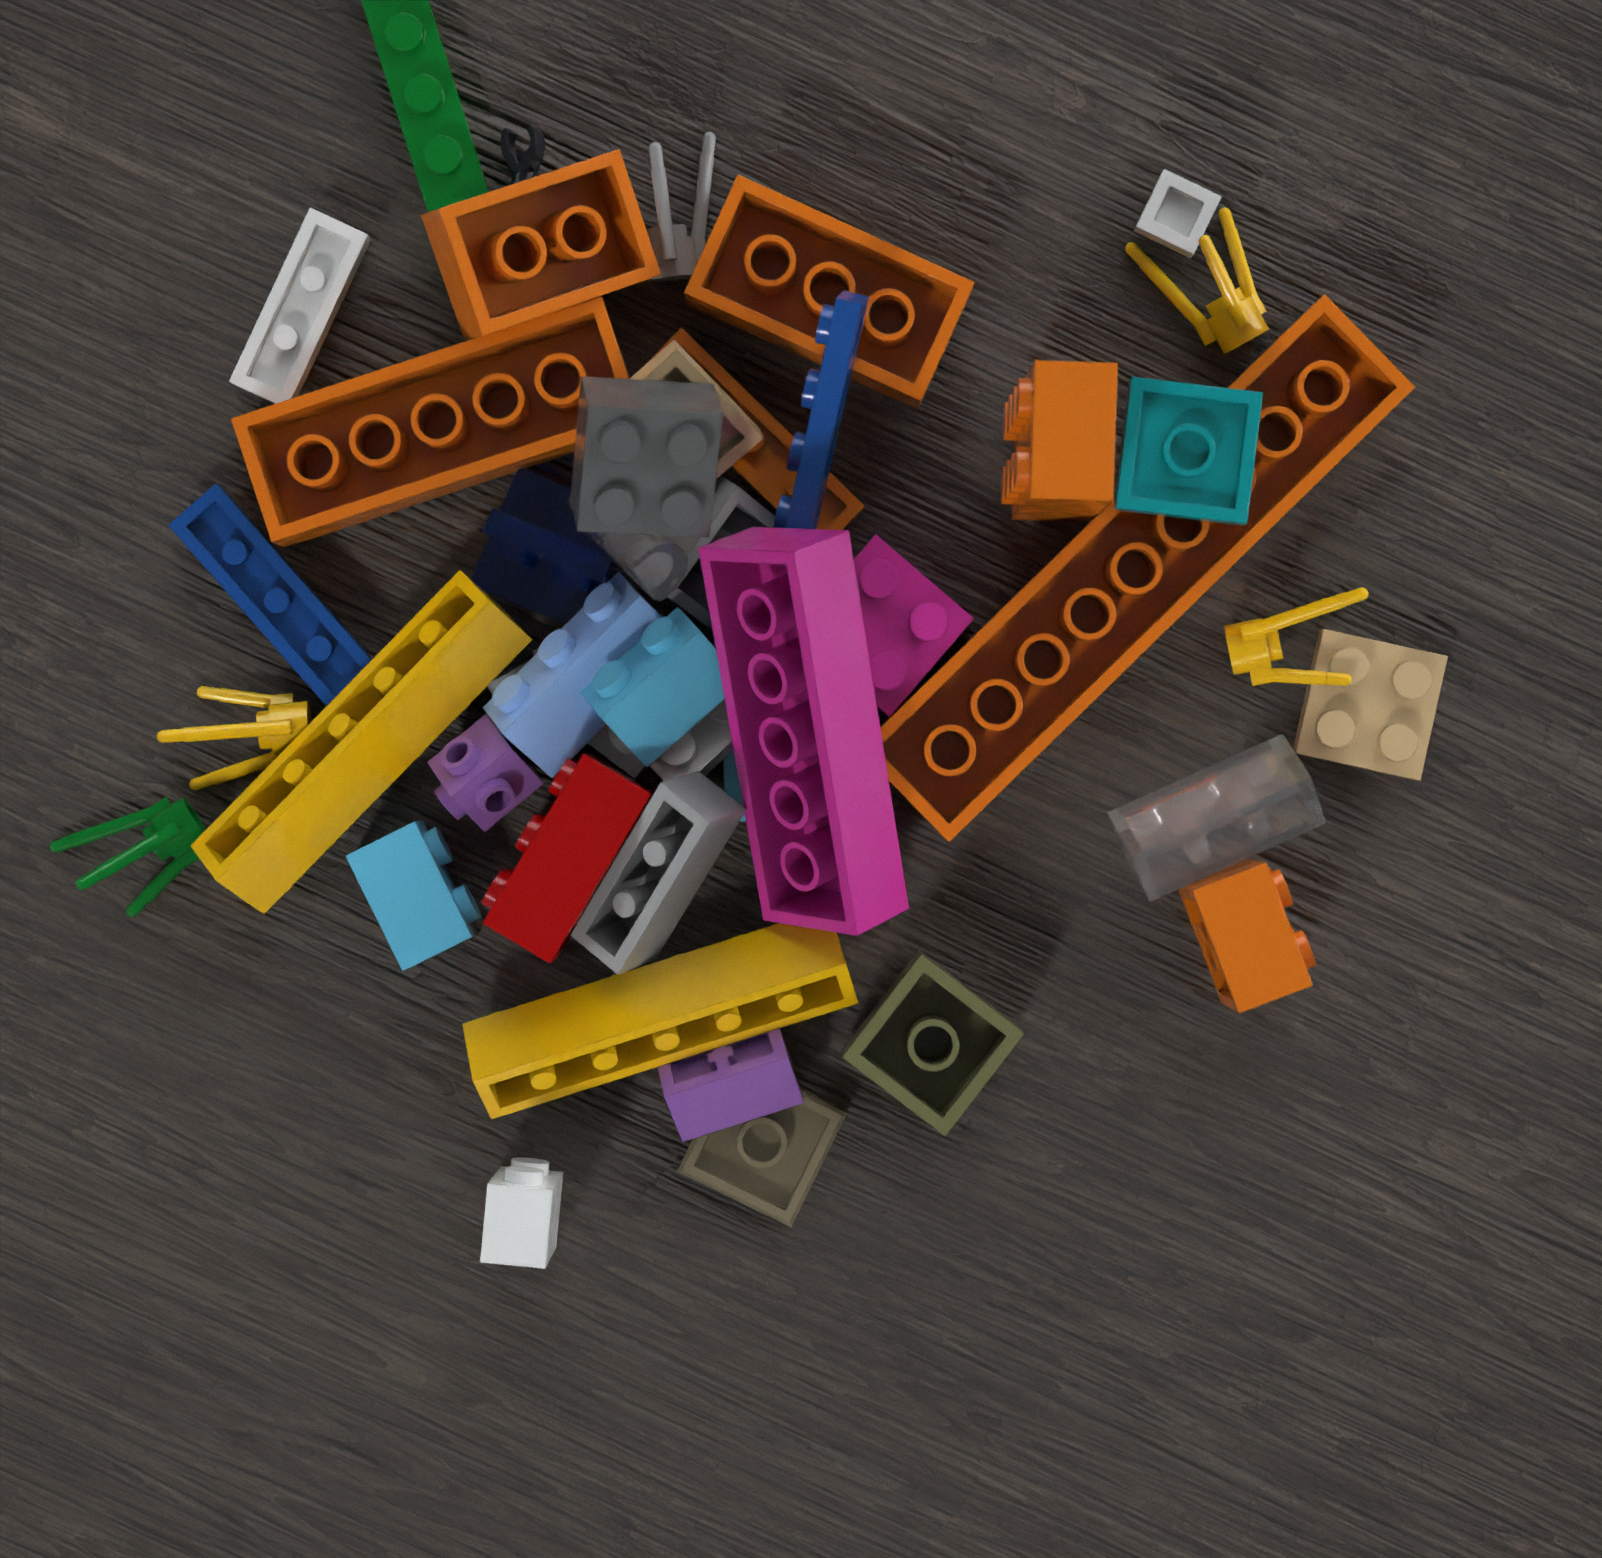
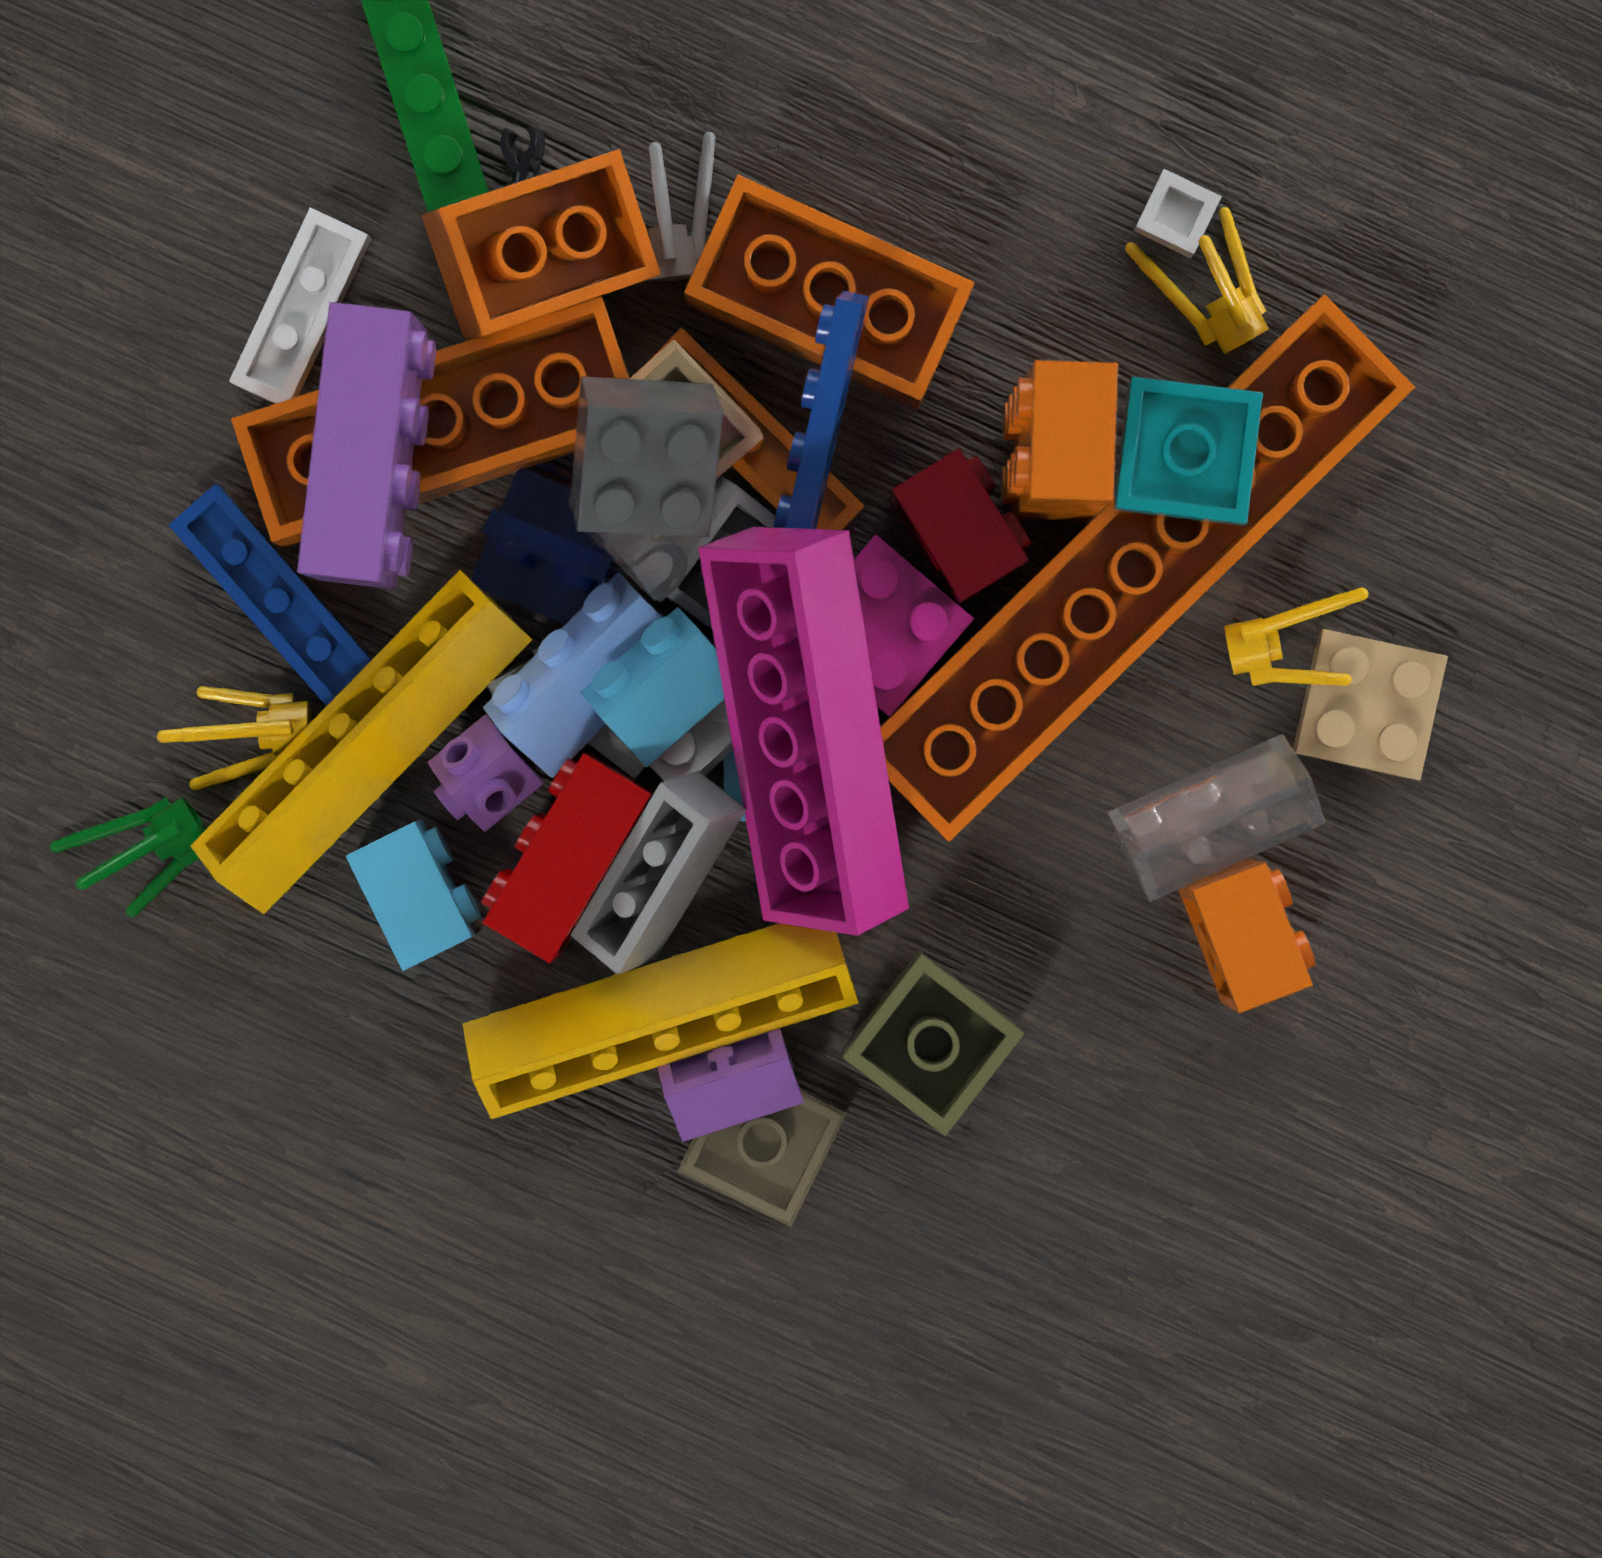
white brick [480,1157,563,1269] -> none
none -> medium lavender brick [297,302,436,590]
none -> dark red brick [888,448,1031,605]

